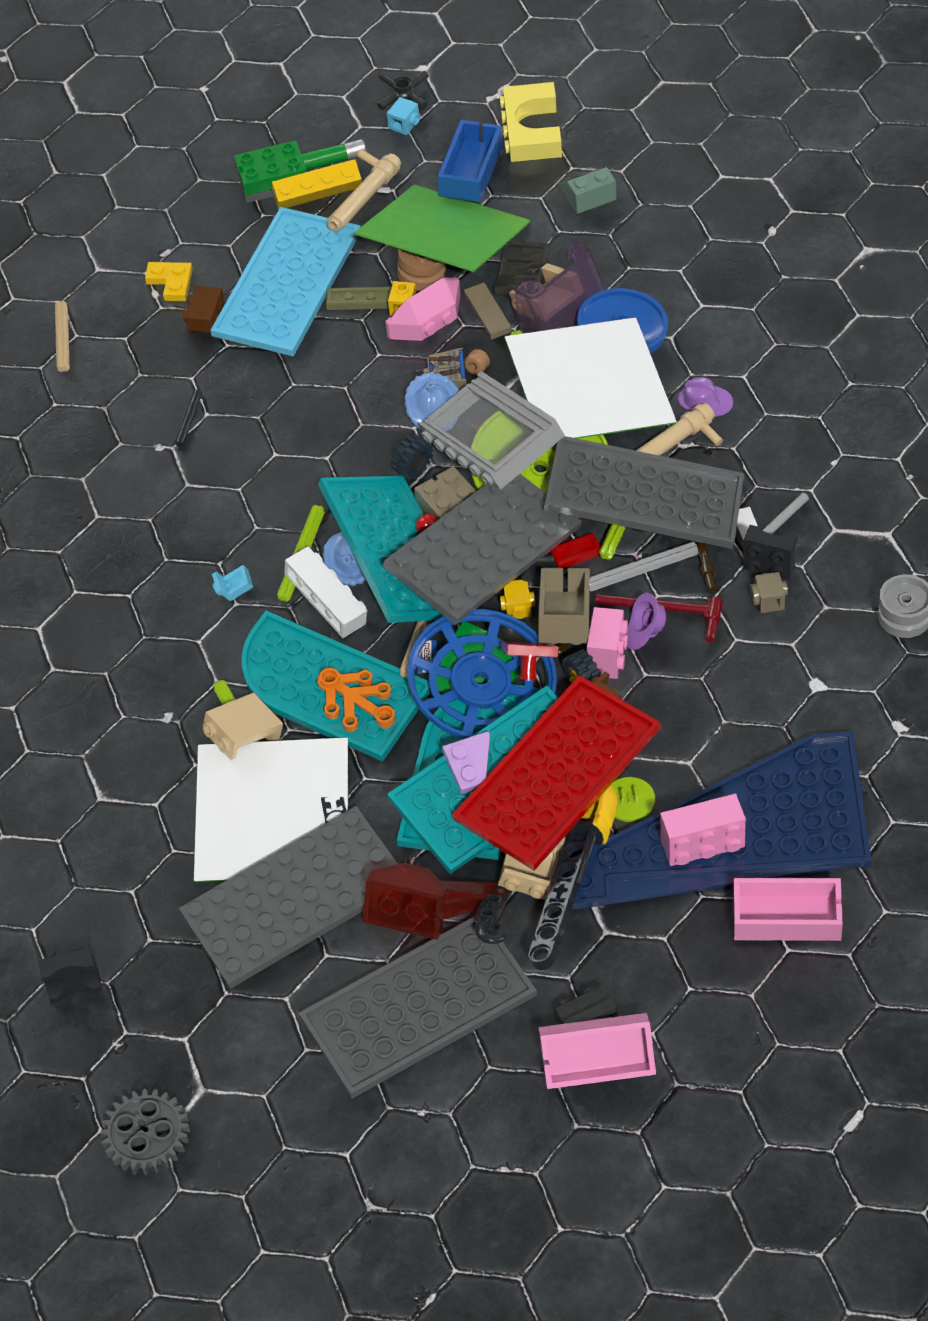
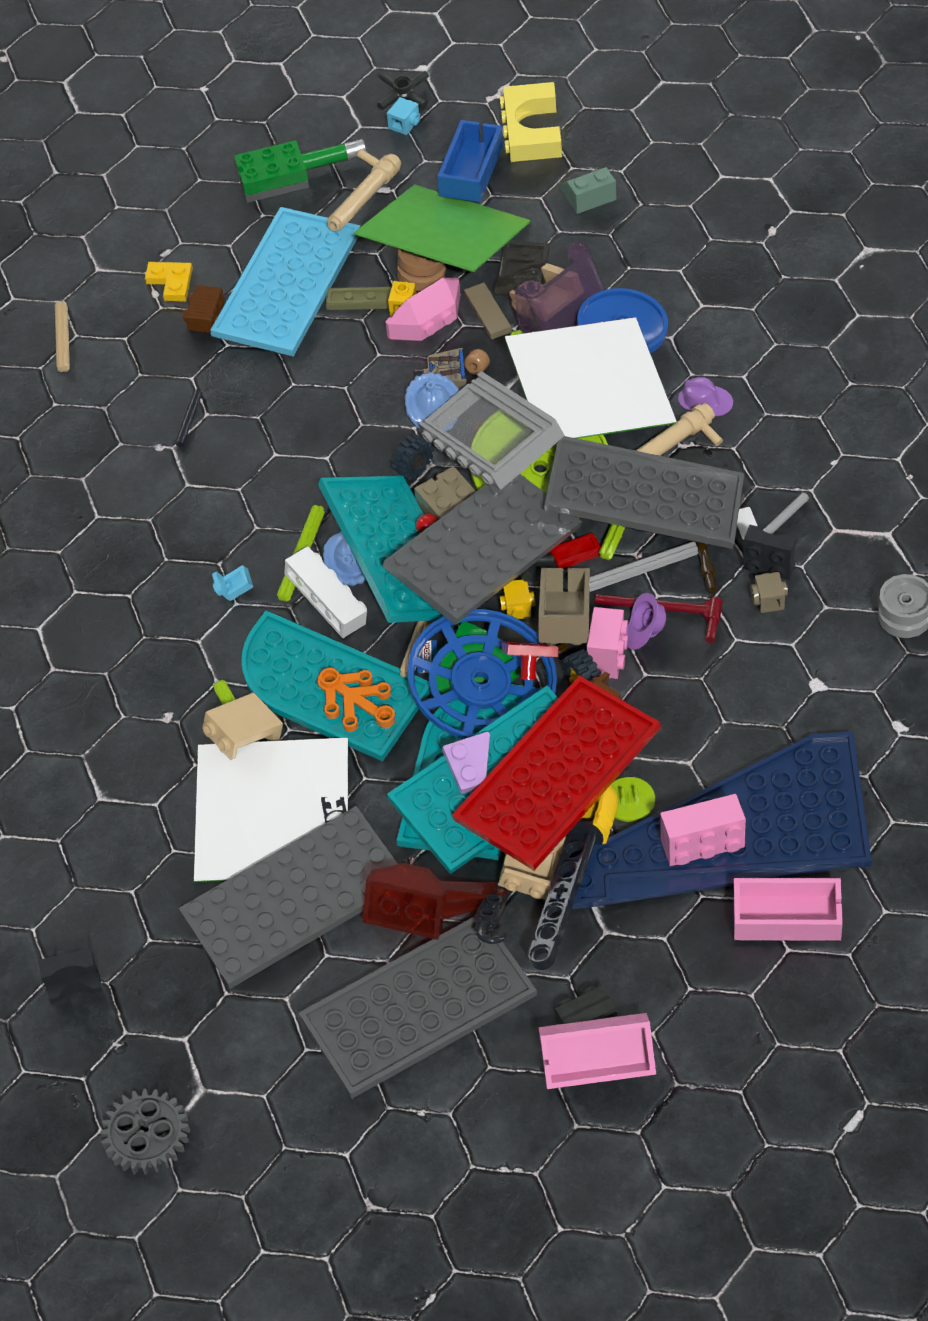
yellow brick [272,159,362,210] -> none

